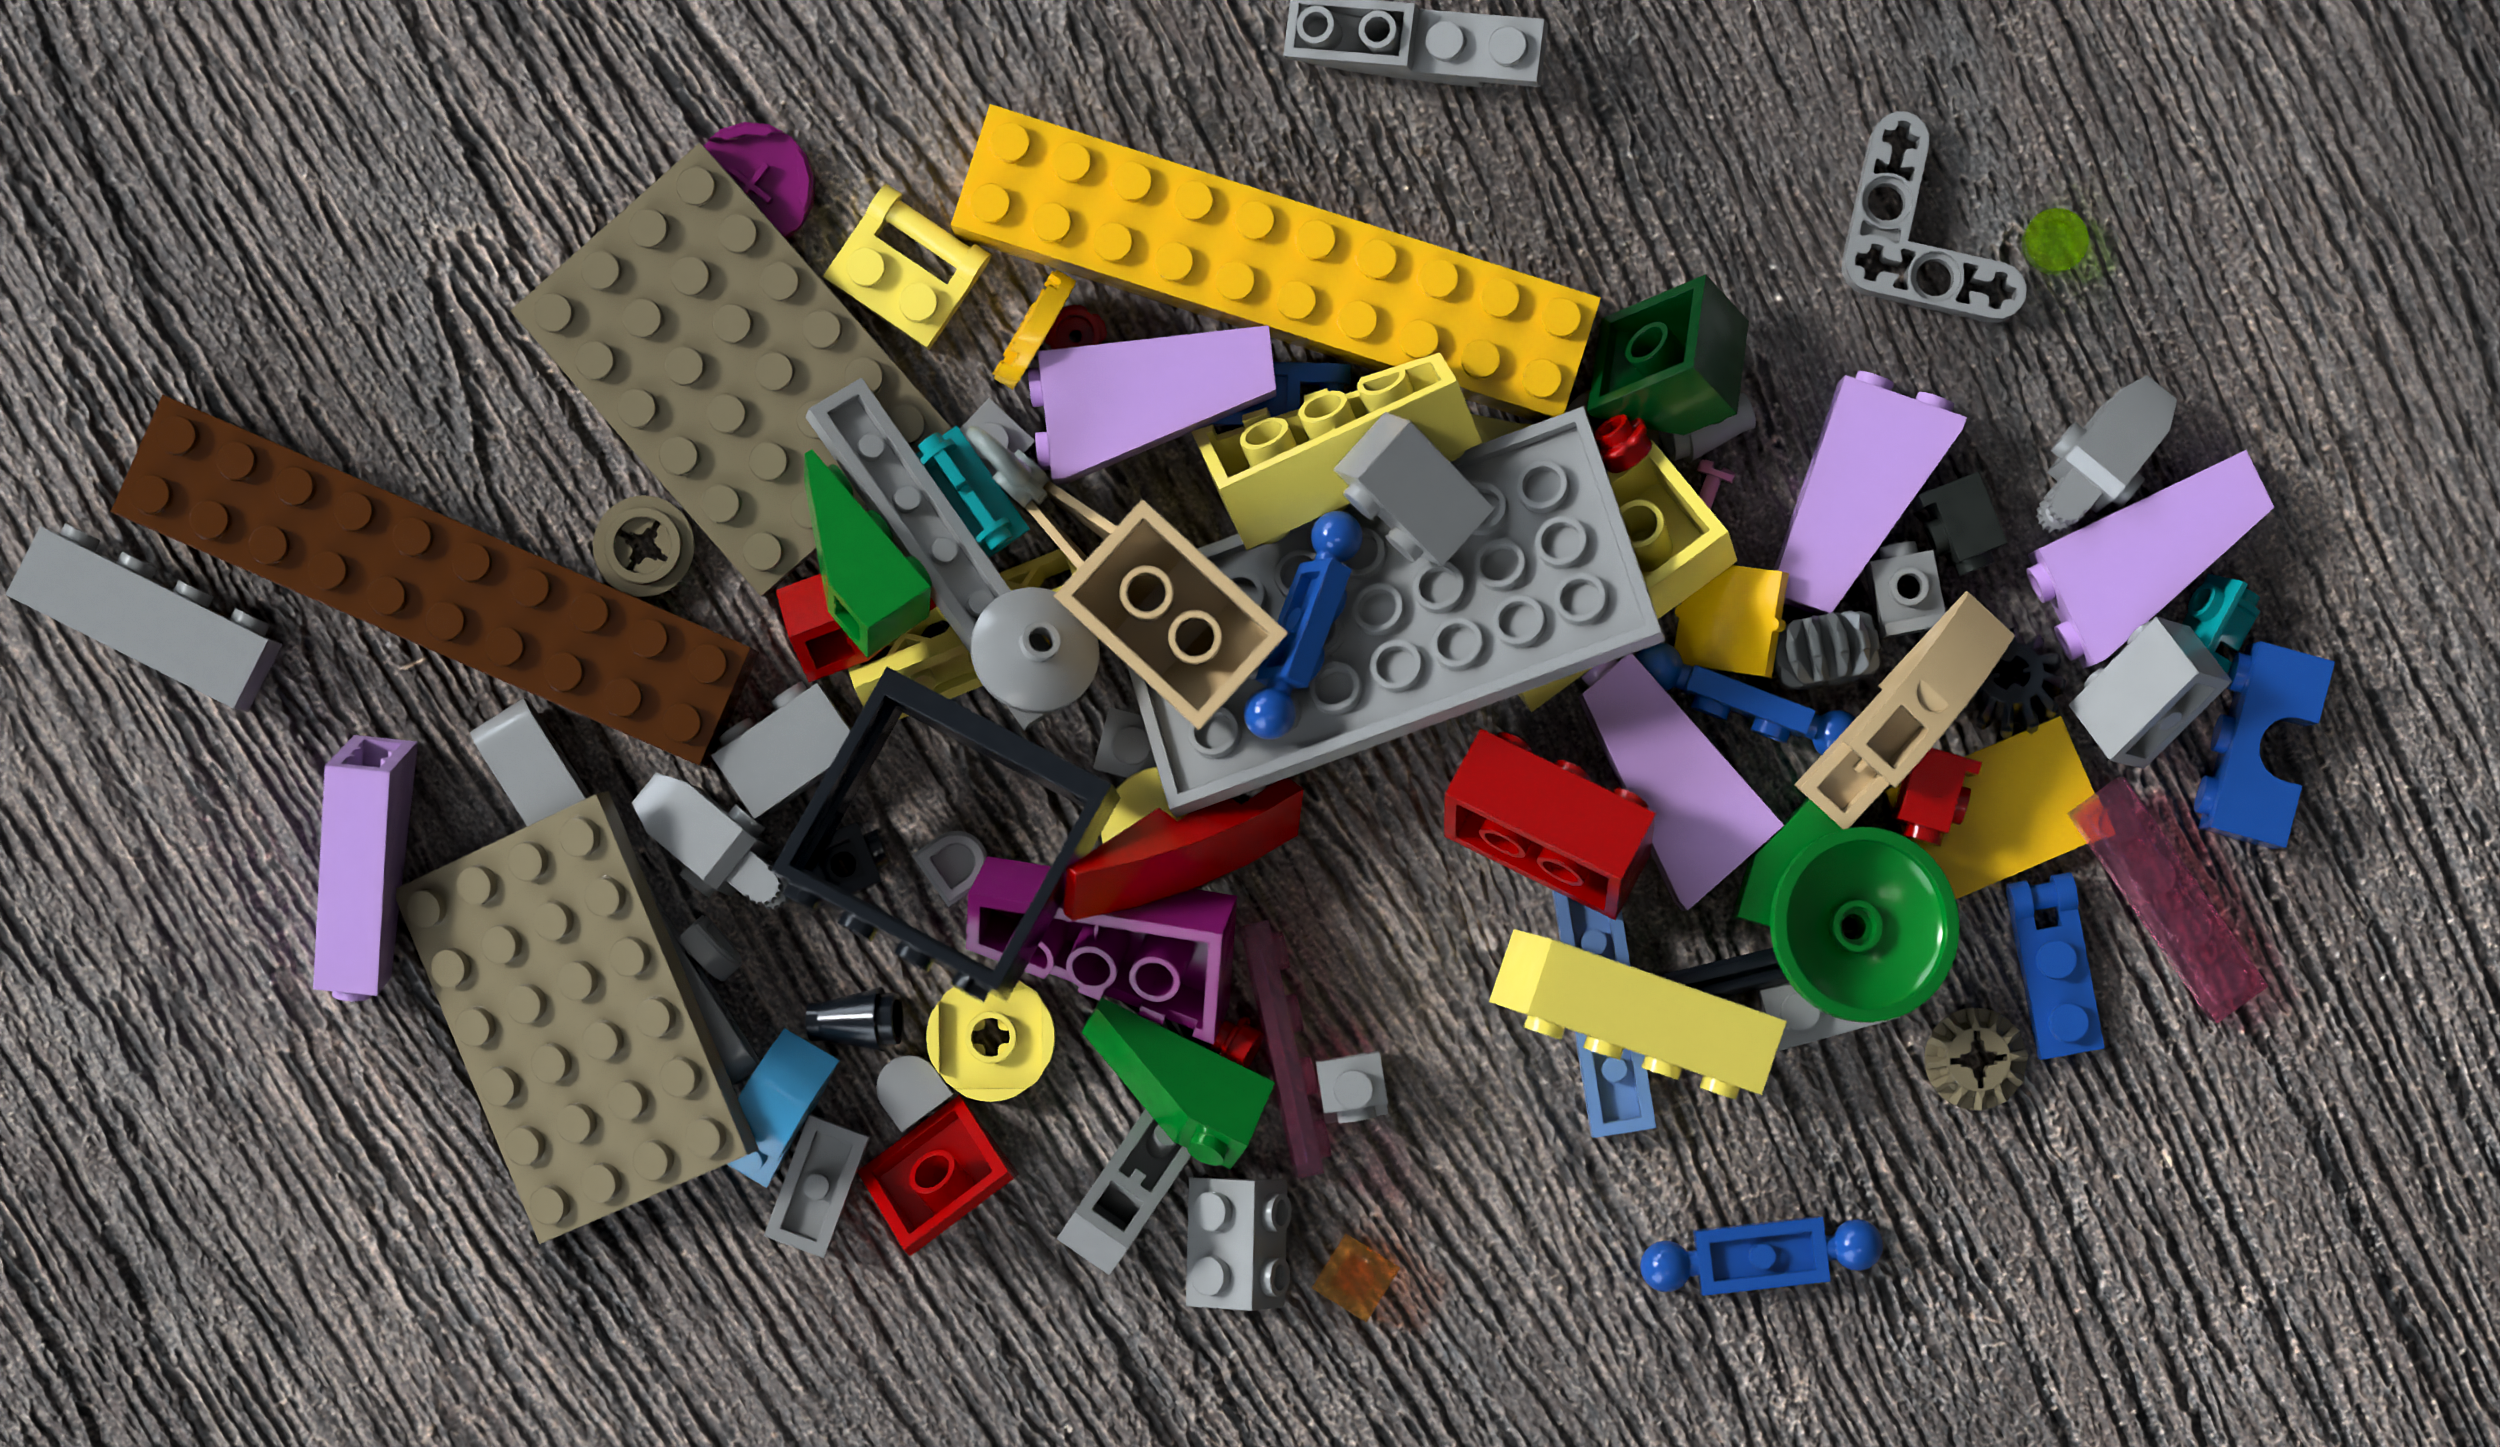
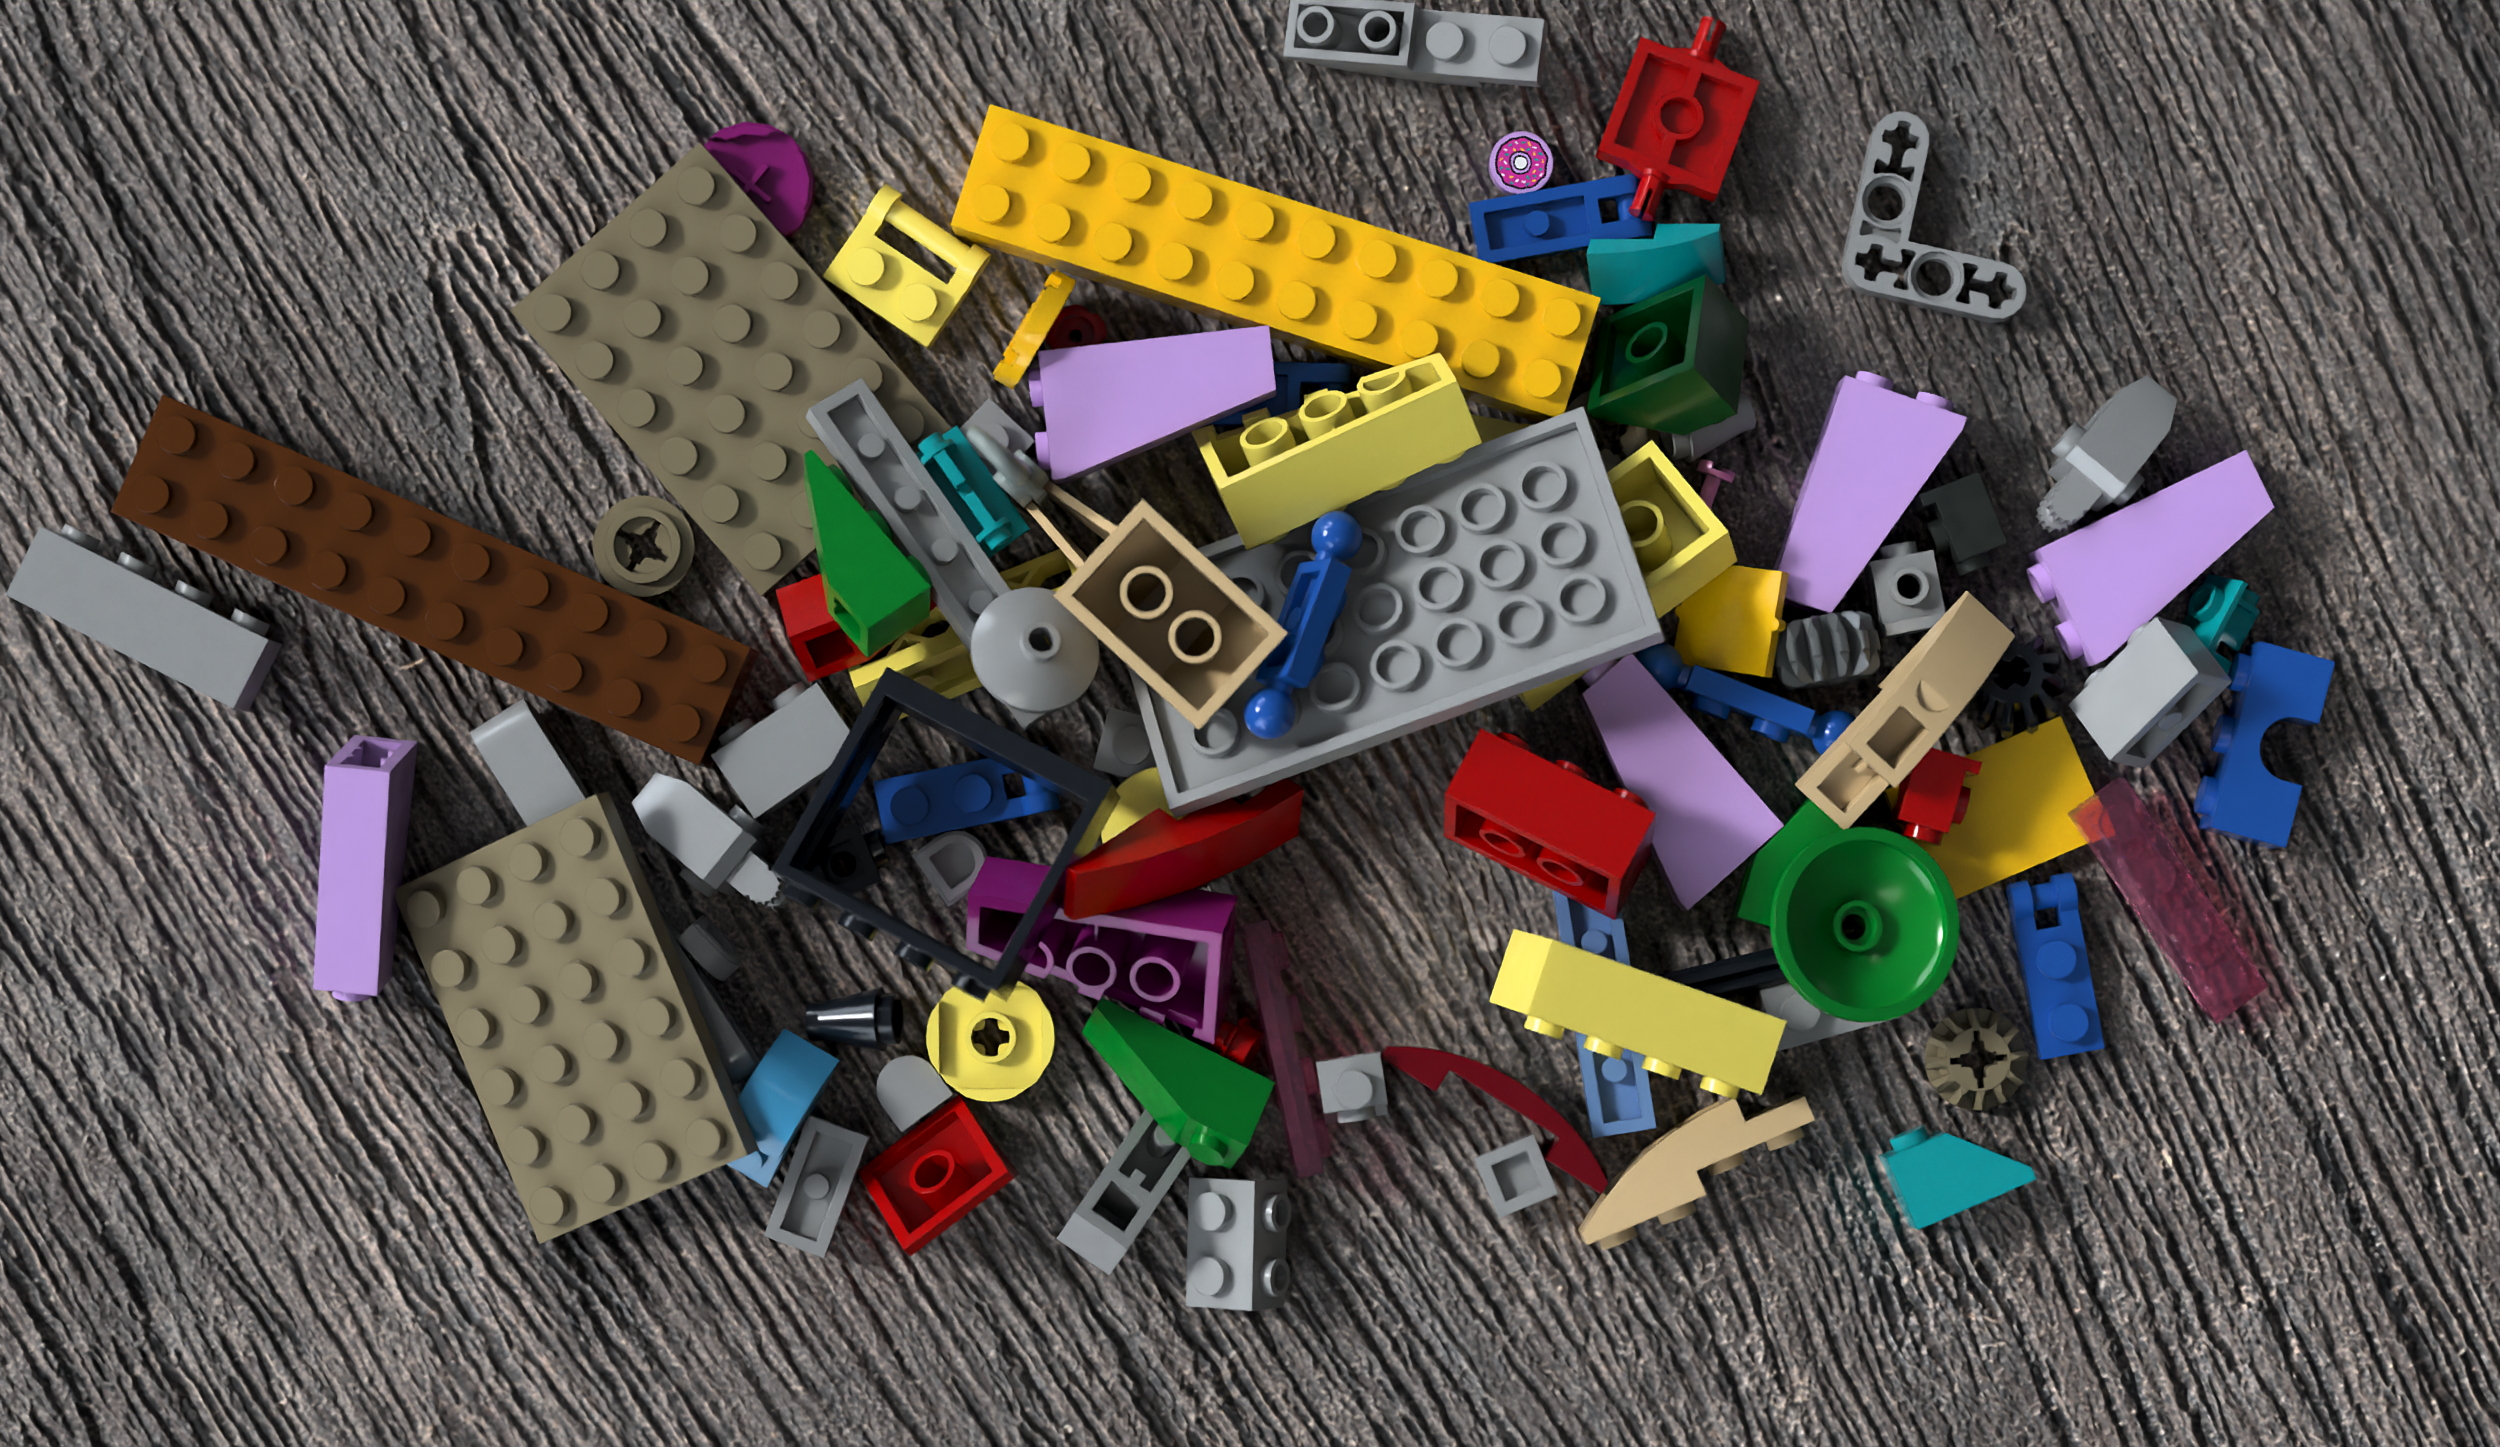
clear orange plate [1312,1232,1400,1323] -> none
light grey brick [1333,412,1495,567] -> none
red plate [1594,415,1652,473] -> none
blue plate [1640,1216,1883,1296] -> none
clear neon green tile [2022,208,2089,274] -> none
none -> blue plate [873,746,1061,844]
none -> dark red slope [1380,1045,1608,1194]
none -> blue plate [1468,174,1654,265]
none -> light grey plate [1473,1133,1558,1218]
none -> tile [1489,131,1553,196]
none -> tan slope [1578,1094,1815,1250]
none -> teal slope [1586,224,1726,305]
none -> red plate [1595,16,1760,221]
none -> teal slope [1878,1125,2036,1230]

